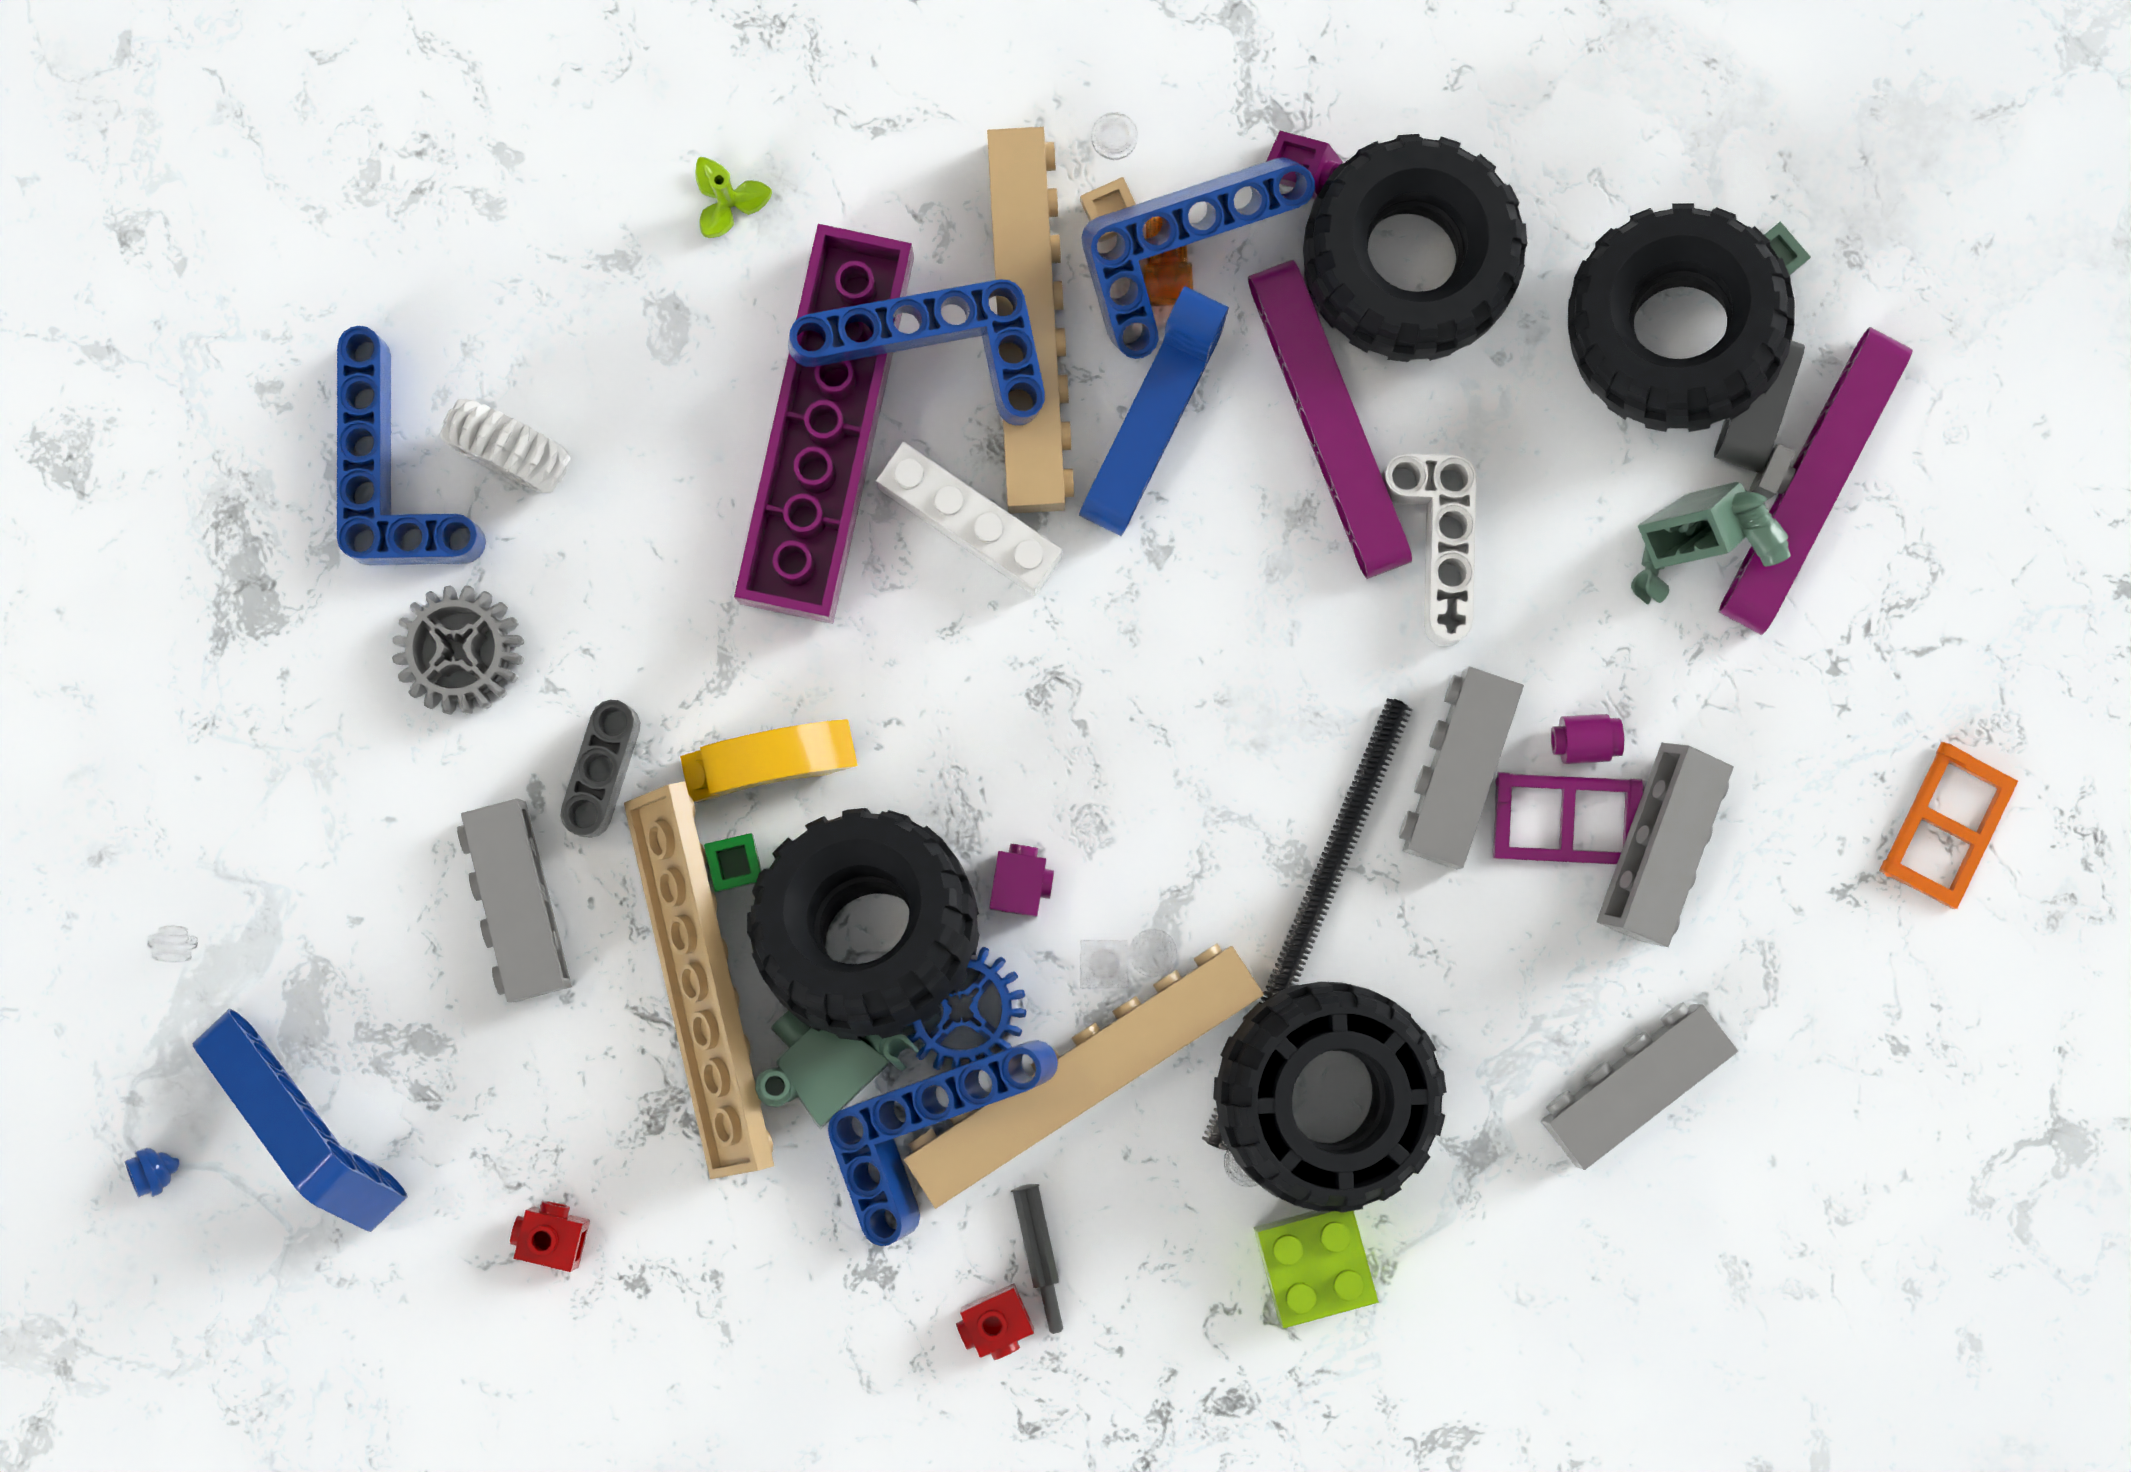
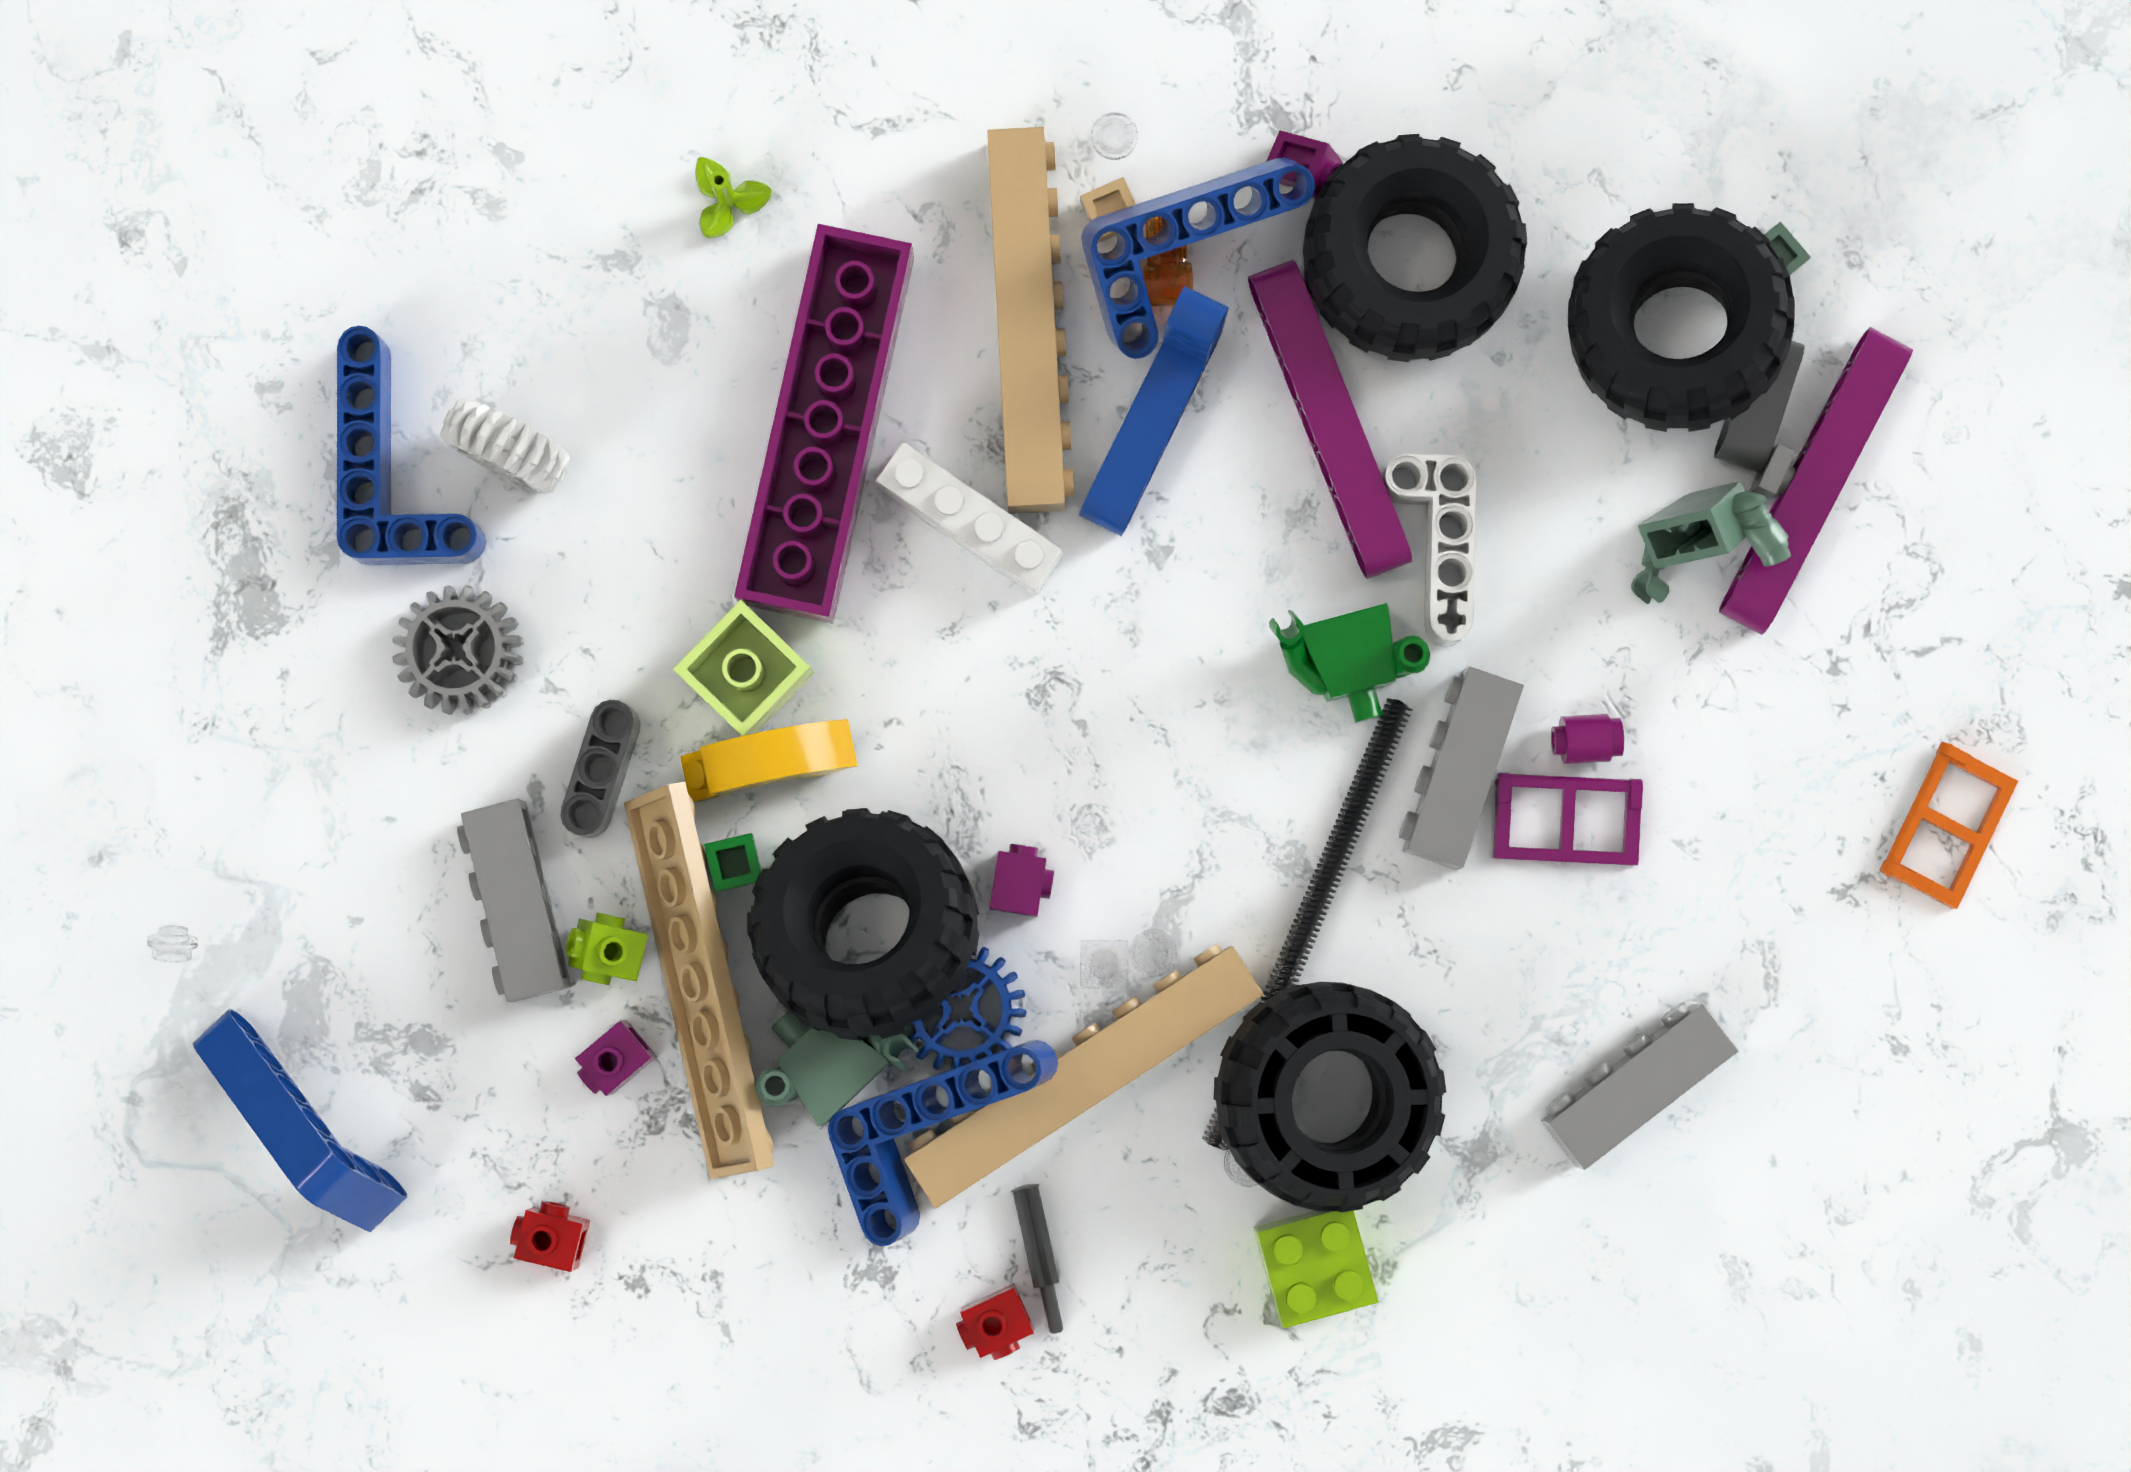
blue plate [125,1148,179,1198] -> none
blue beam [788,279,1045,426] -> none
light grey brick [1596,742,1734,948] -> none
none -> lime brick [566,912,648,985]
none -> magenta brick [575,1020,657,1096]
none -> yellowish green brick [673,600,815,736]
none -> green torso [1269,603,1430,723]

